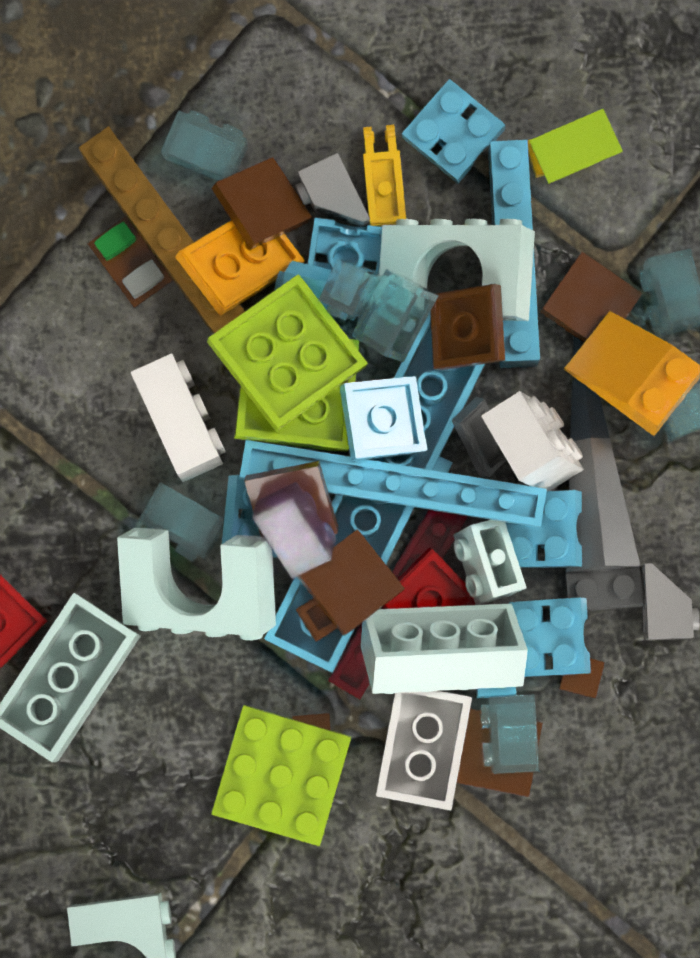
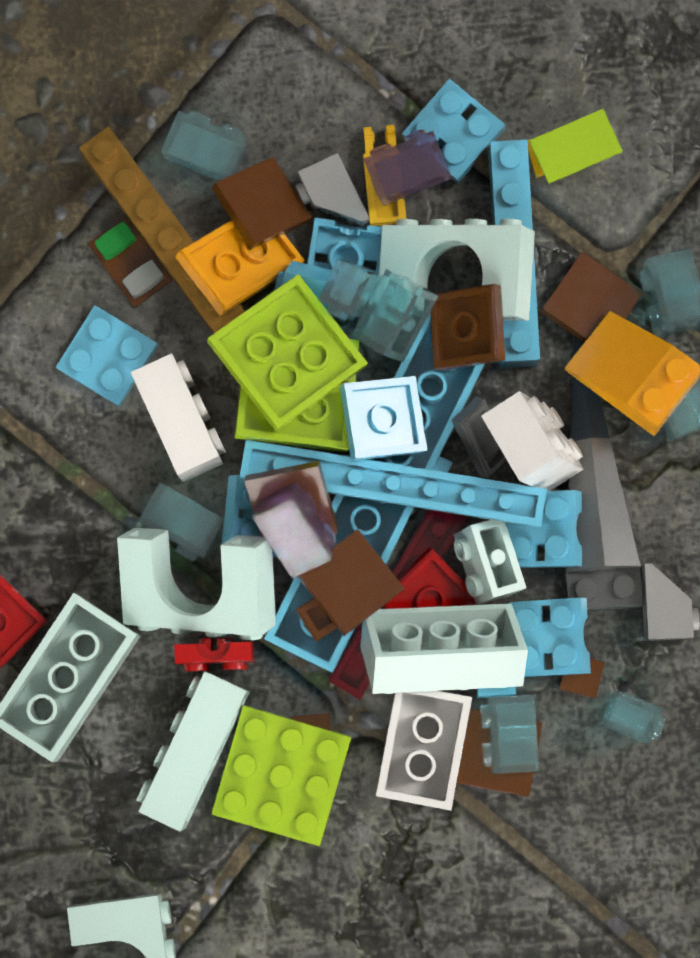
none -> medium azure plate [56,305,158,407]
none -> light aqua brick [136,672,250,832]
none -> red brick [174,638,255,672]
none -> clear purple brick [364,130,452,206]
none -> clear light blue brick [598,691,665,744]

